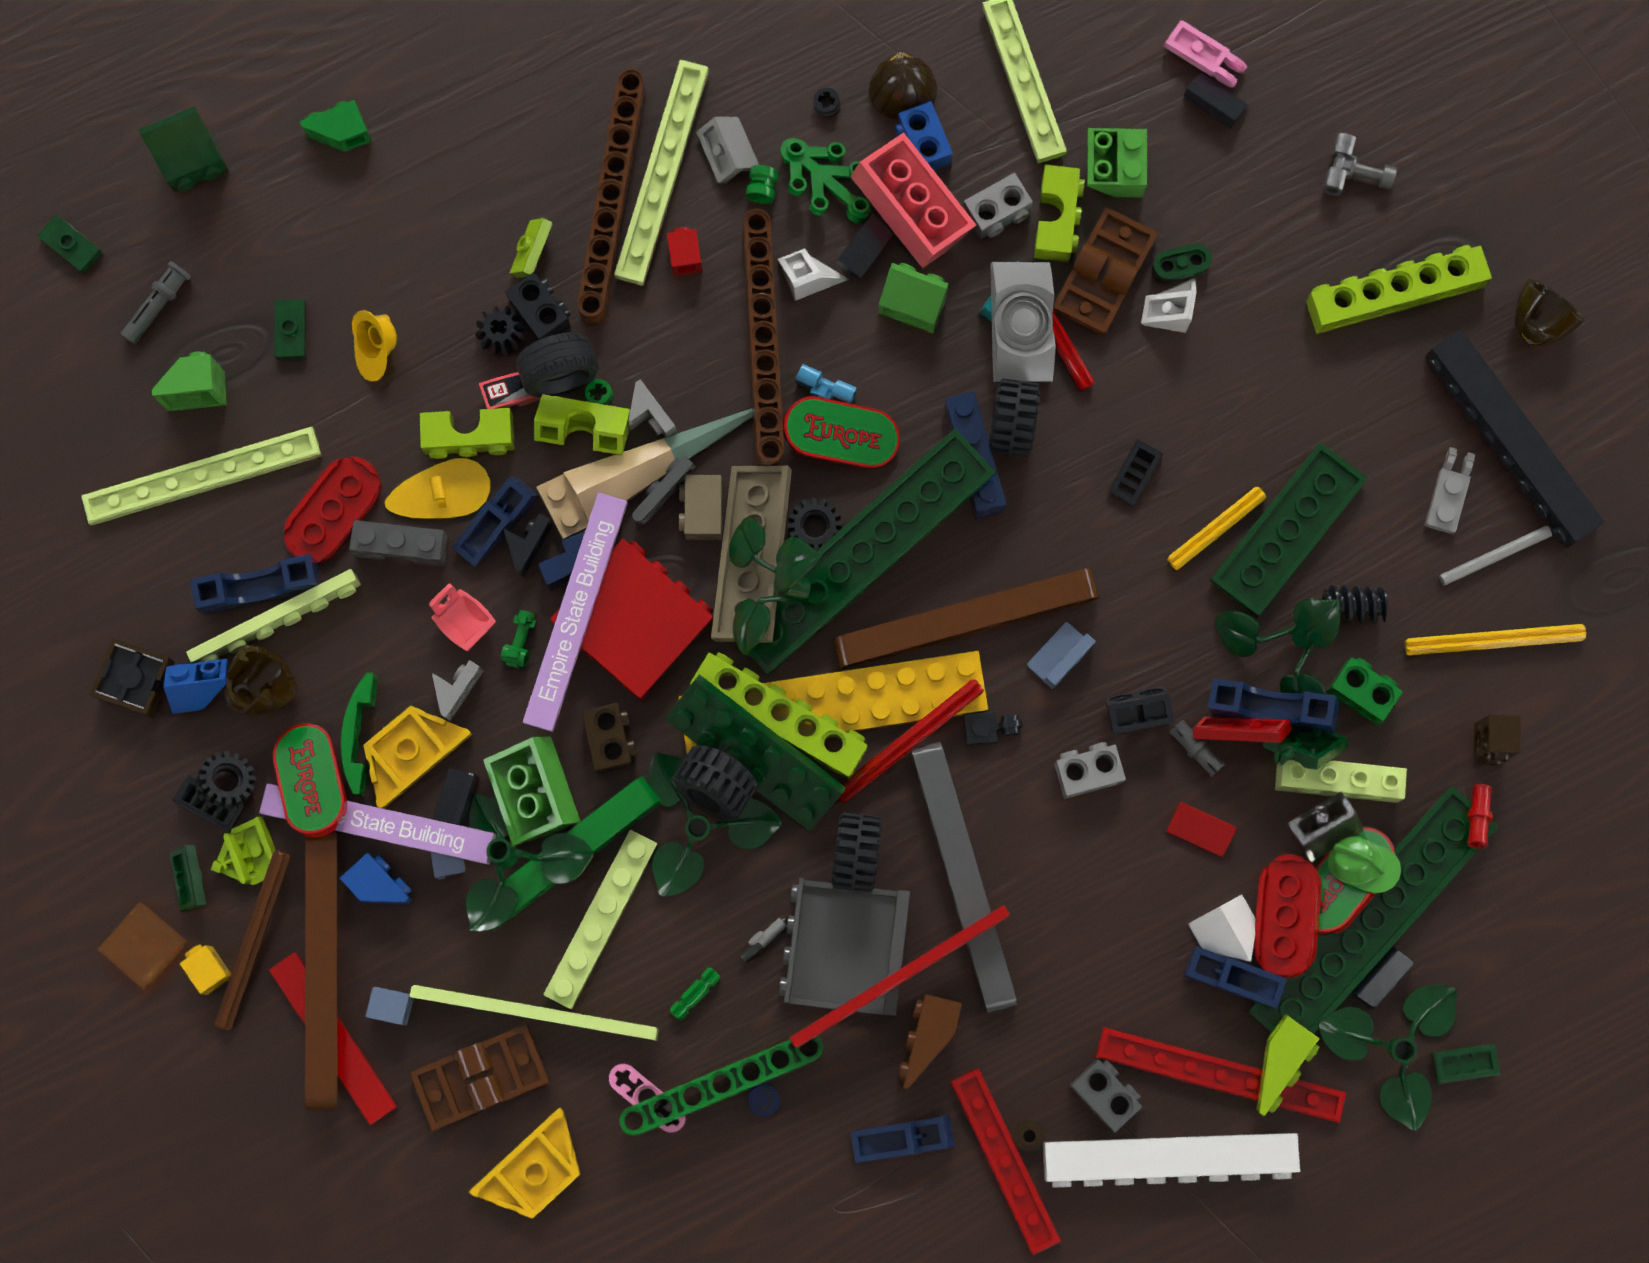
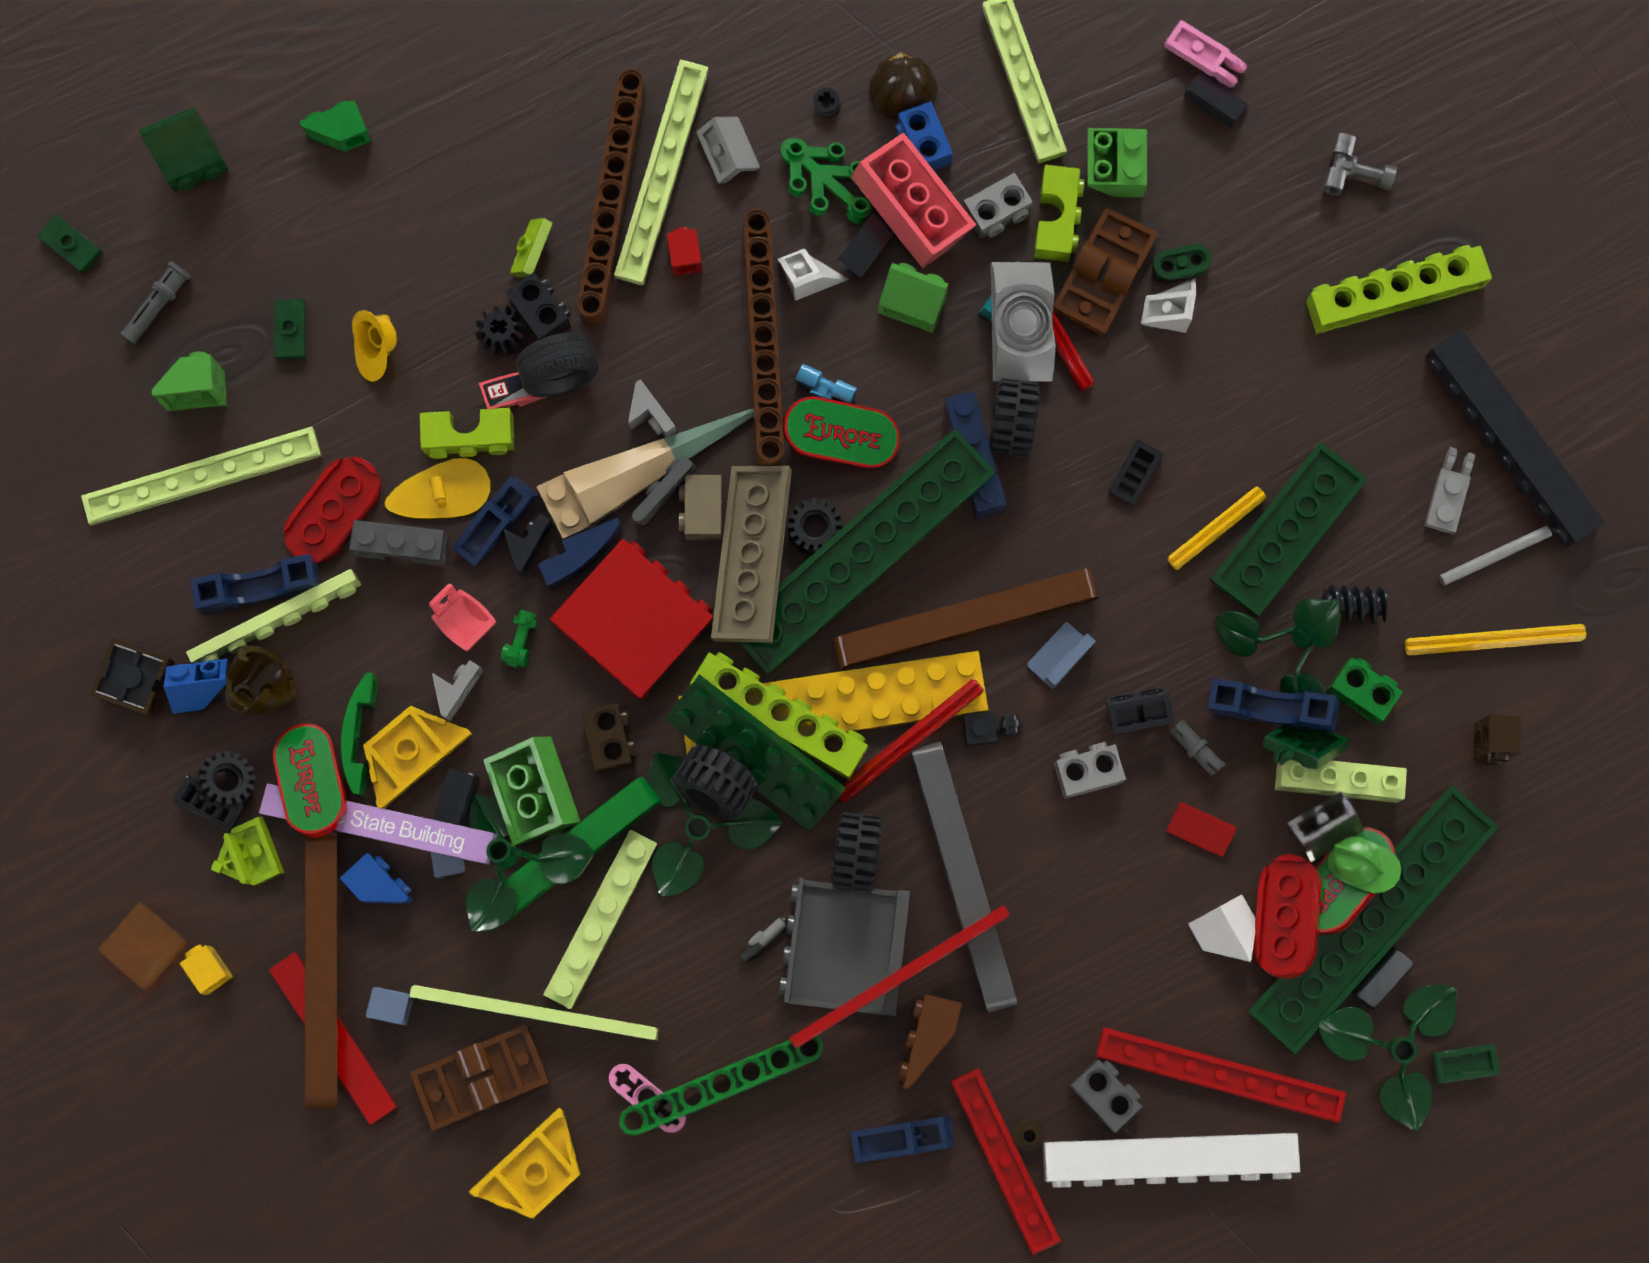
dark green plate [169,844,206,912] -> none
reddish brown axle [215,850,291,1030] -> none
lavender tile [523,492,628,732] -> none
lime arch [534,394,630,455] -> none
green bush [585,379,613,405] -> none
green axle [669,967,721,1021] -> none
dark green plant [729,517,822,656] -> none
green wheel [745,165,779,204] -> none
clear blue tile [748,1085,780,1116] -> none
dark blue slope [1183,946,1287,1009] -> none
red tile [1192,716,1292,743] -> none
lime slope [1257,1015,1320,1116] -> none
red pin [1467,784,1493,849] -> none
dark brown hair [1515,278,1585,346] -> none

